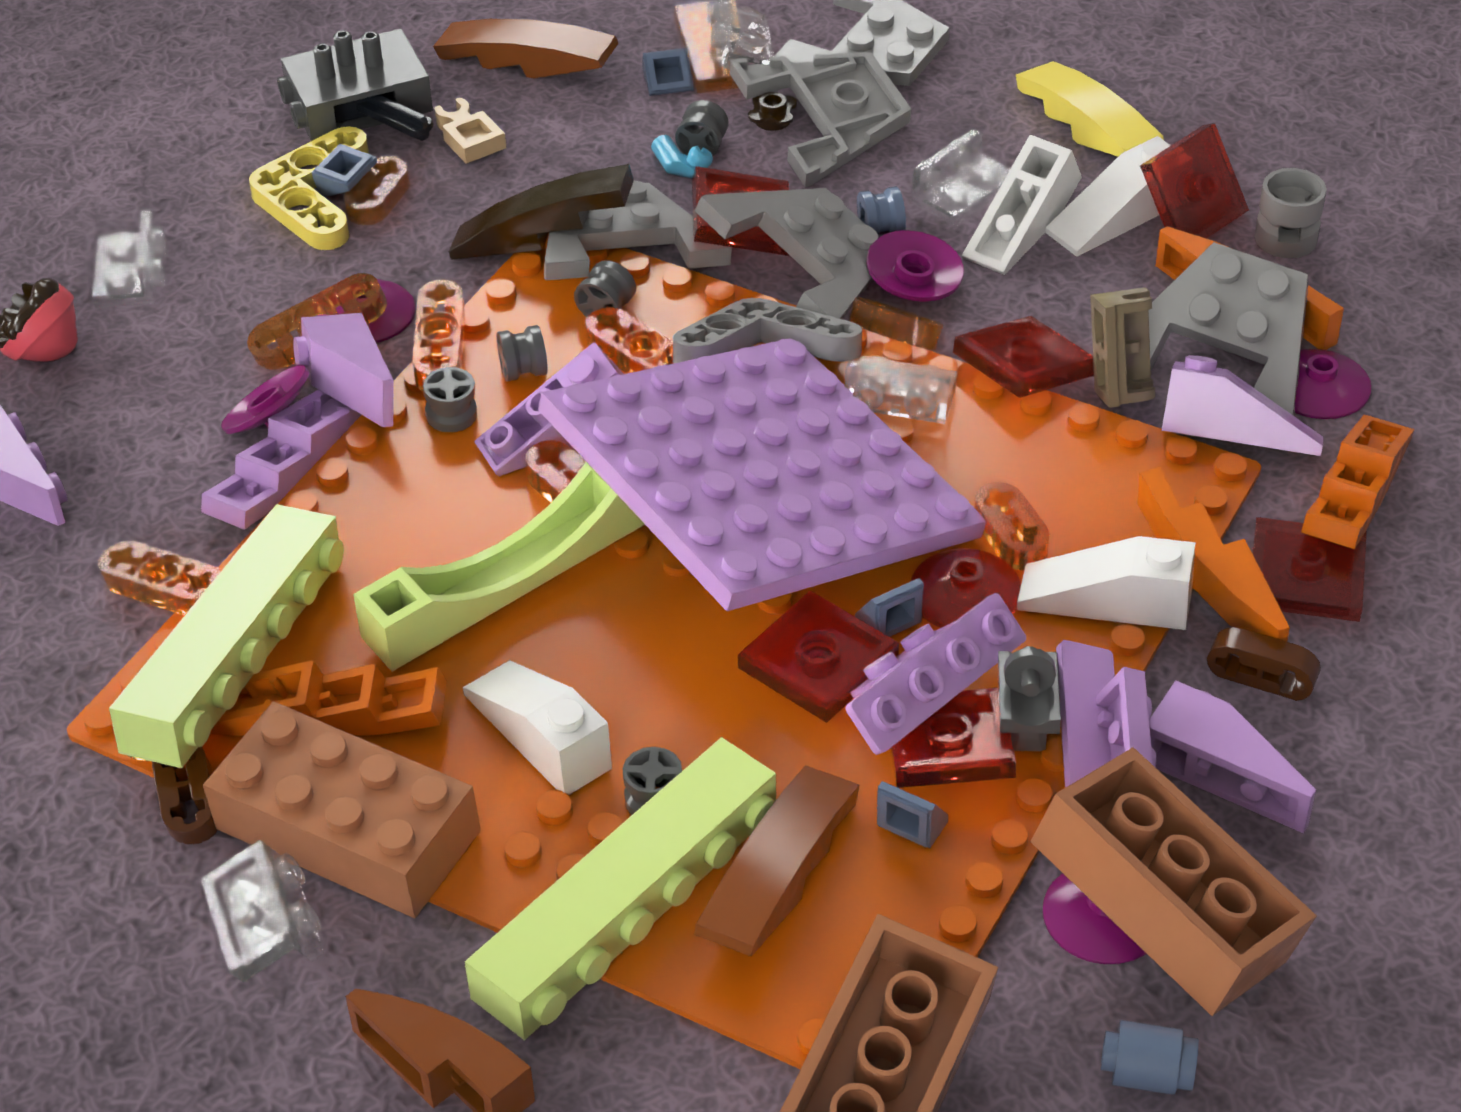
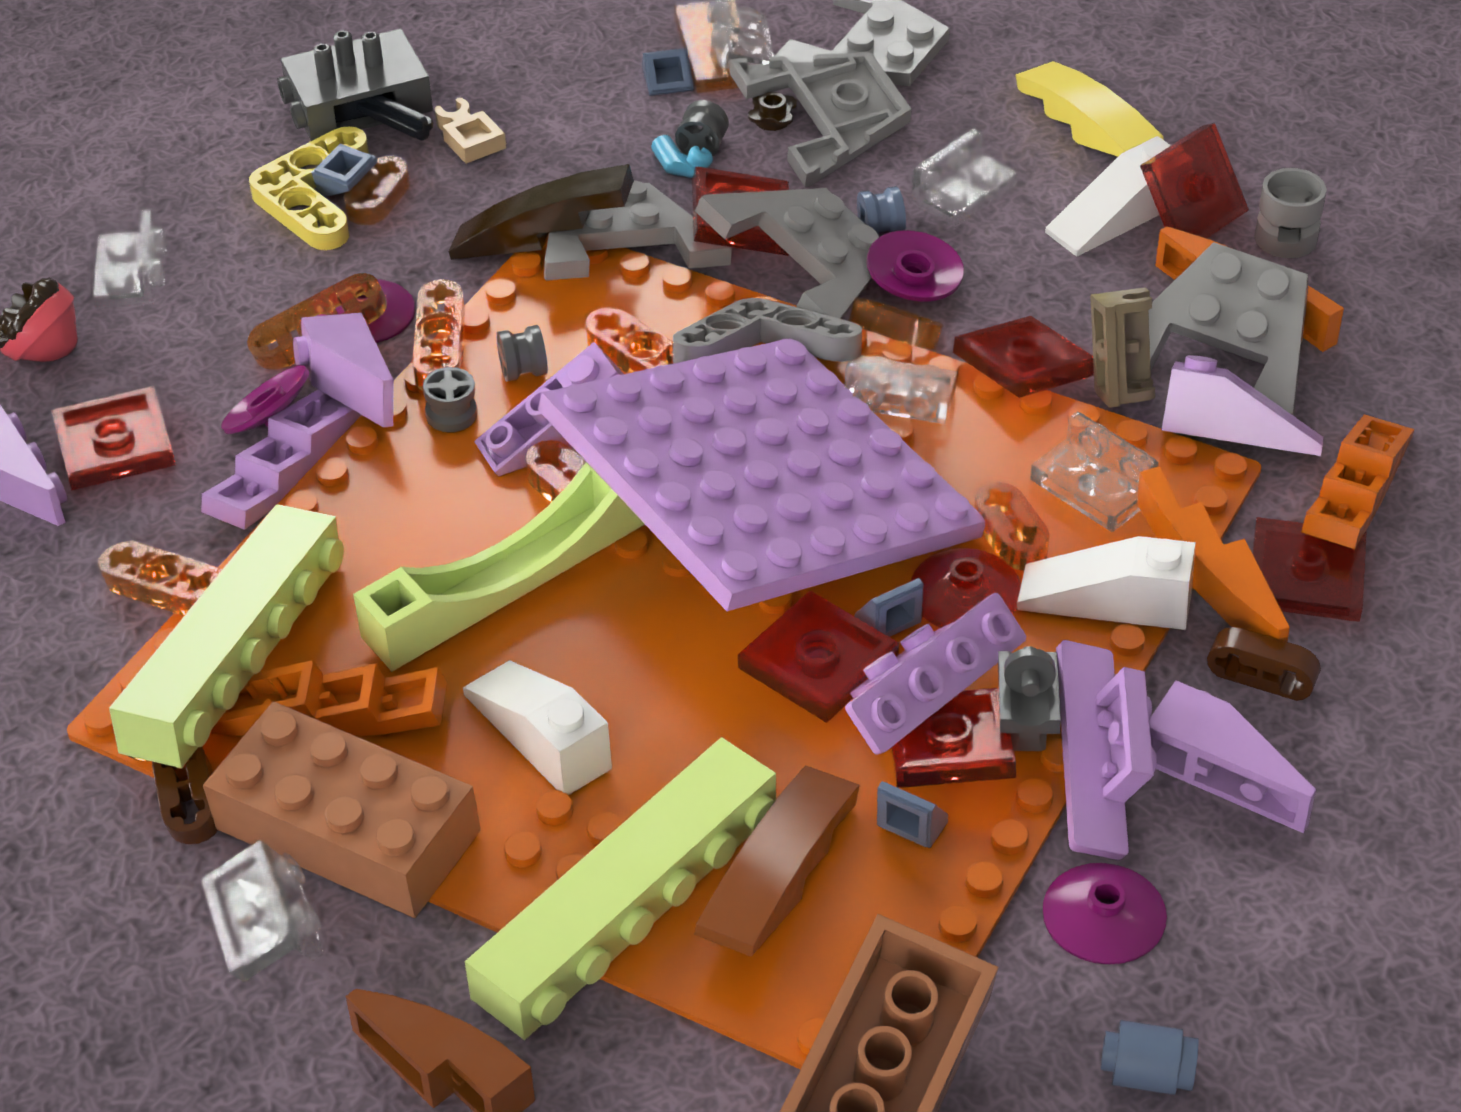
dark orange slope [433,18,619,79] -> none
dark grey wheel [574,260,636,324] -> none
dark grey wheel [622,747,682,816] -> none
white slope [962,135,1082,275] -> none
nougat brick [1030,747,1317,1016] -> none
magenta dish [1295,349,1371,419] -> none
none -> clear red plate [51,386,176,491]
none -> clear bracket [1030,411,1159,532]

